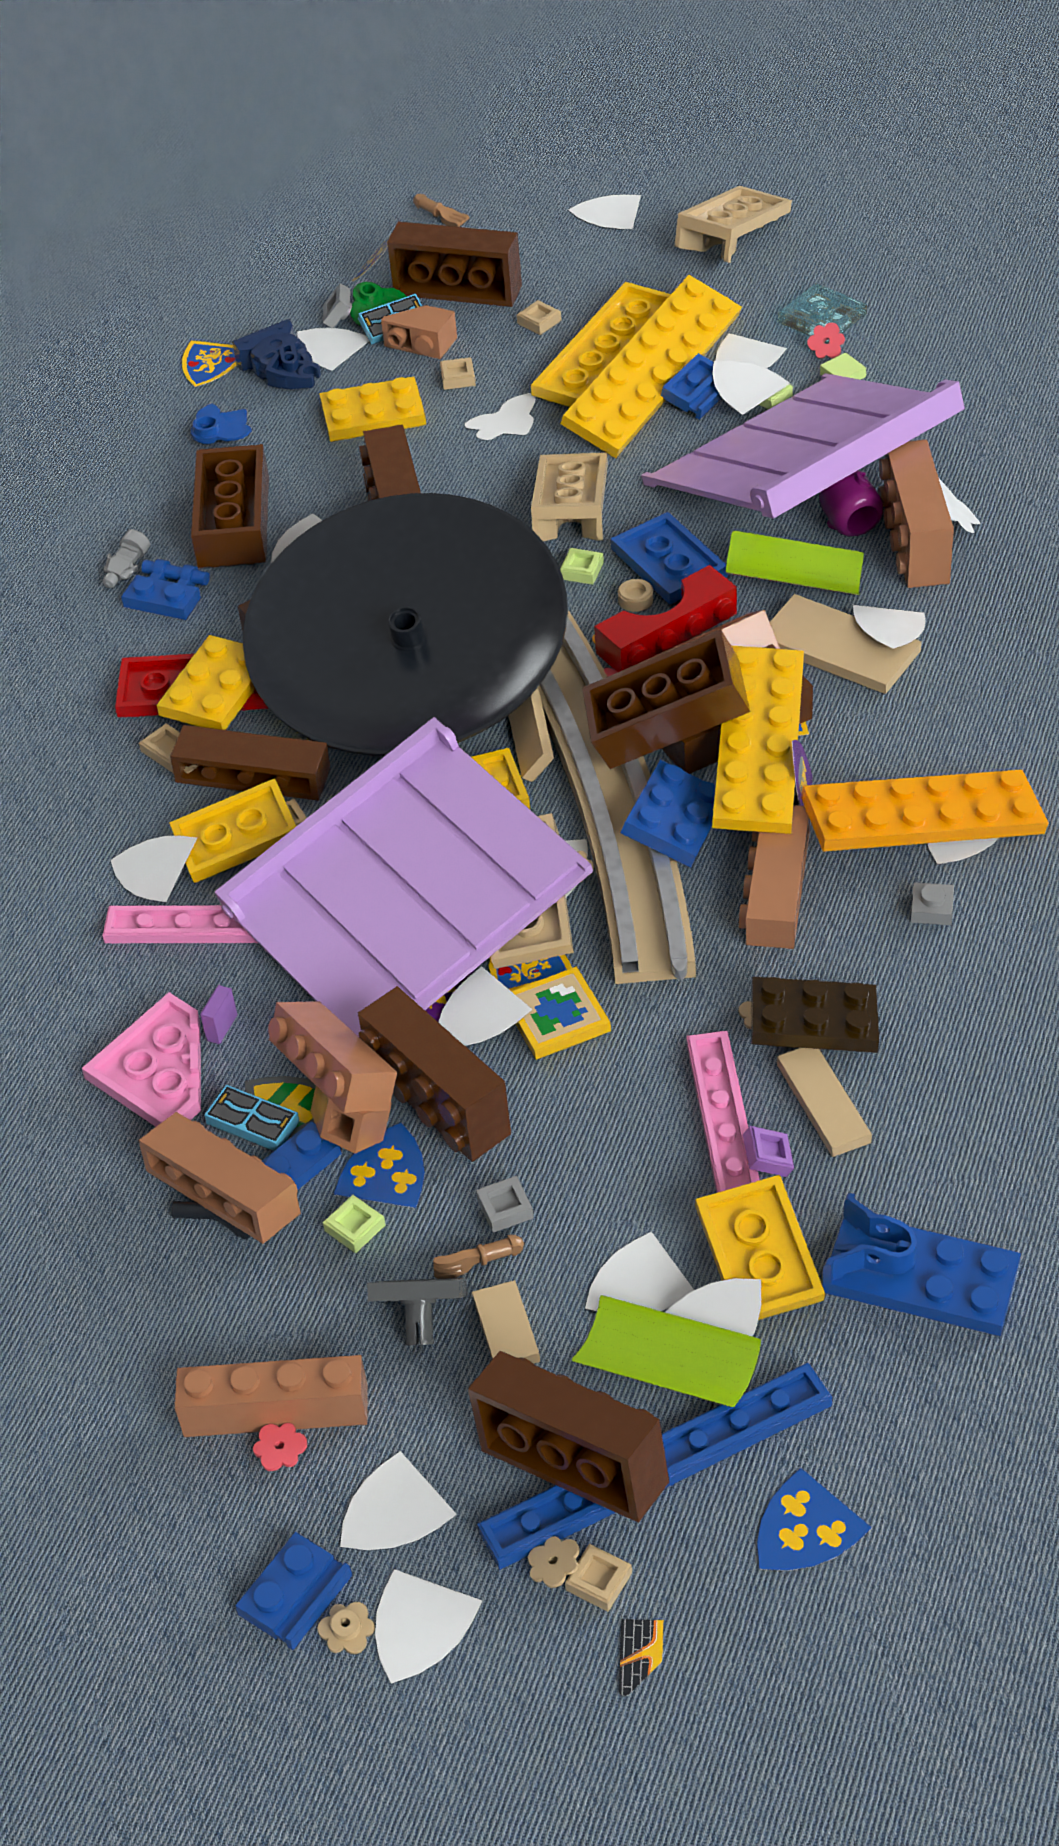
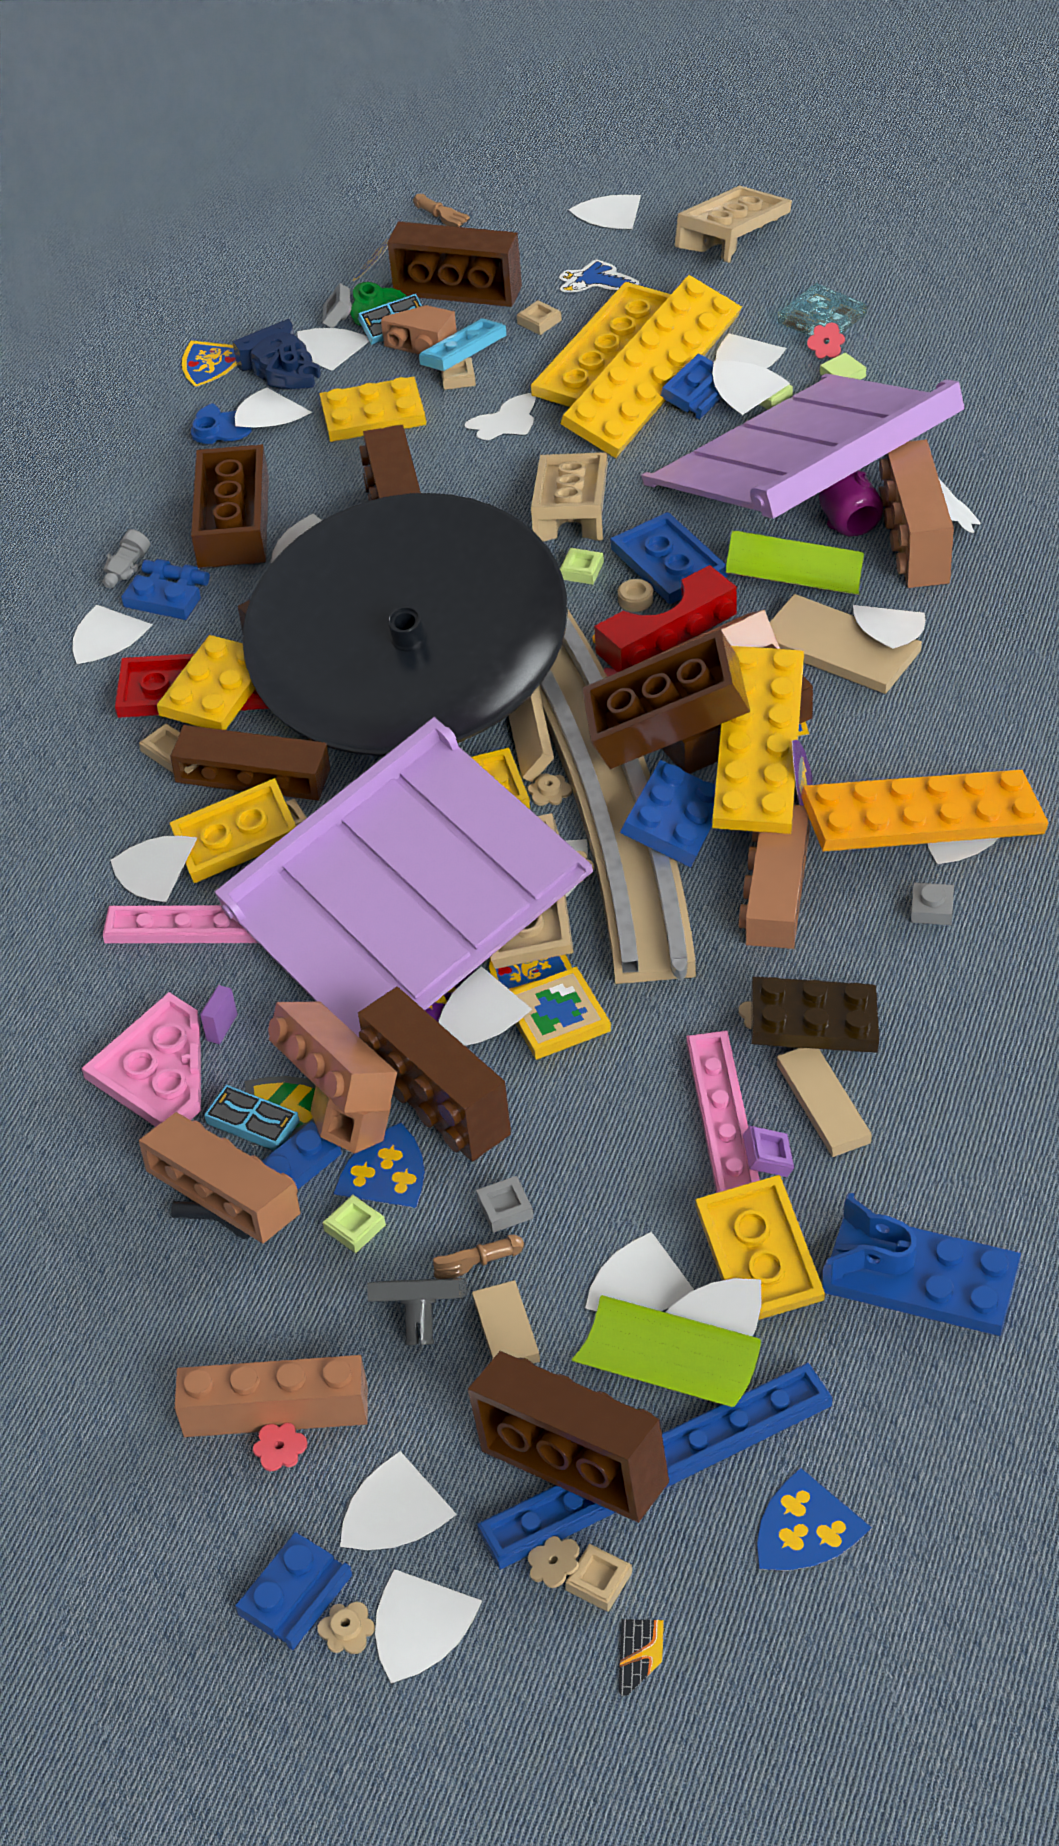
none -> white sticker [72,605,153,664]
none -> white sticker [235,387,312,427]
none -> medium azure tile [419,318,507,371]
none -> tan plant [528,773,572,806]
none -> sticker [559,260,639,292]

